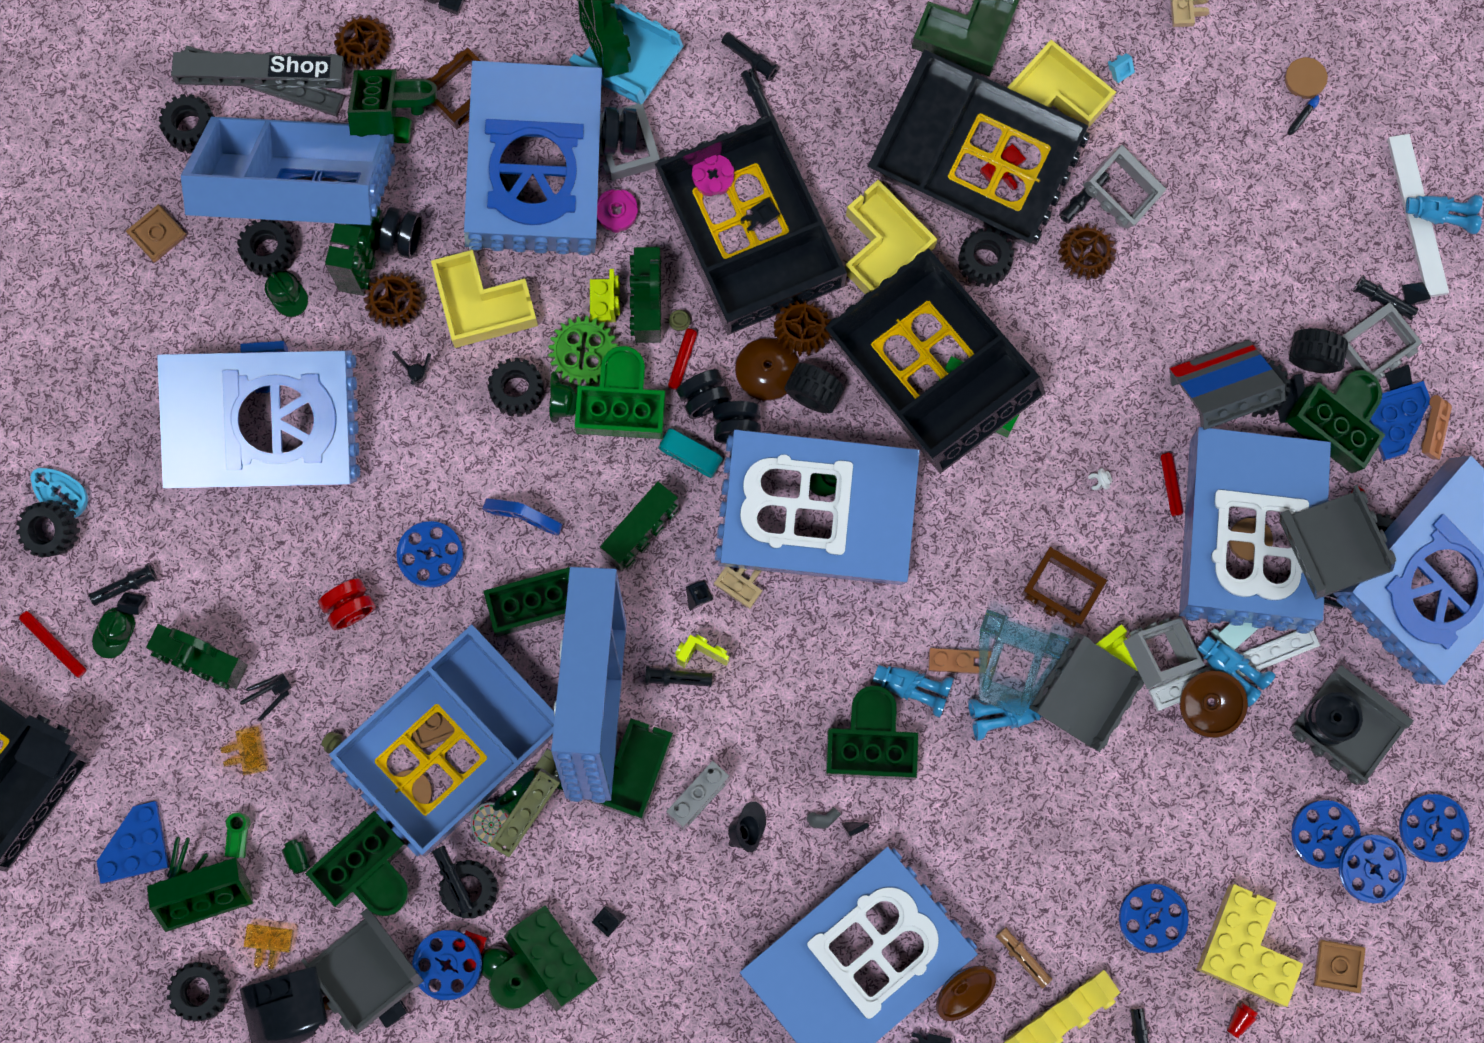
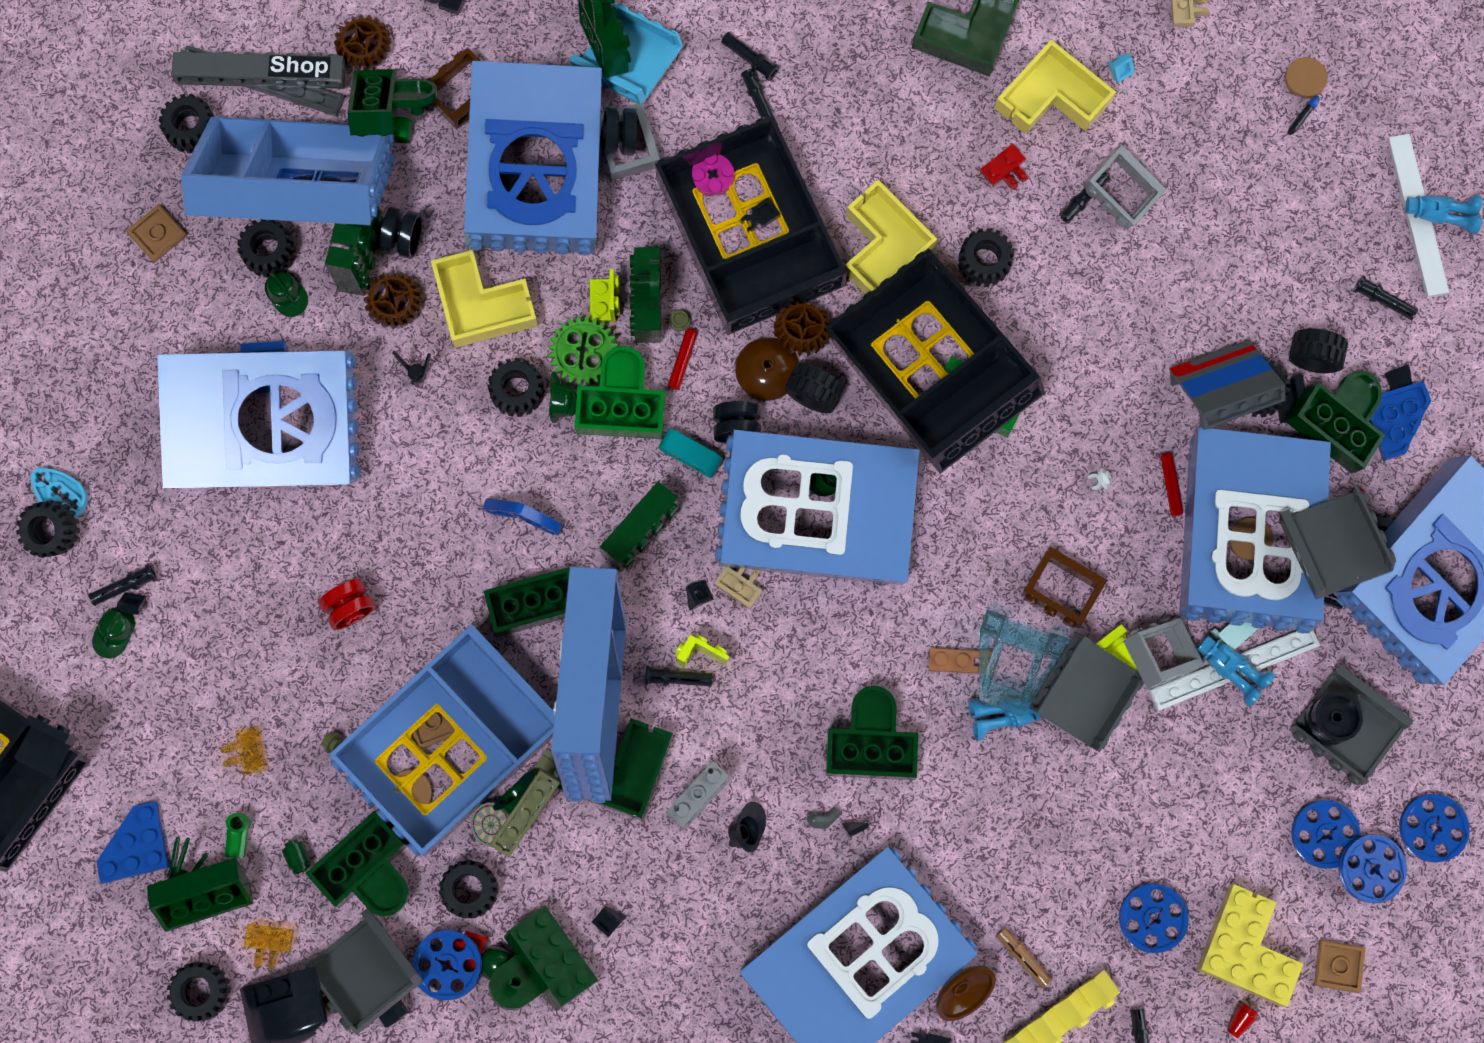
red axle [19,611,87,678] -> none
dark green brick [146,624,248,690] -> none
black plant [240,673,292,721] -> none
blue wedge [396,521,464,588] -> none
black pin [432,845,475,914] -> none
dark pink plate [597,189,638,233] -> none
black wheel [676,369,732,419] -> none
black panel [867,49,1090,249] -> none
dark azure piece [873,665,954,718] -> none
reddish brown gear [1058,223,1116,281] -> none
reddish brown dish [1179,670,1248,738] -> none
light grey window [1342,303,1423,381] -> none
black slope [1401,282,1431,305] -> none
nougat plate [1421,395,1452,460] -> none

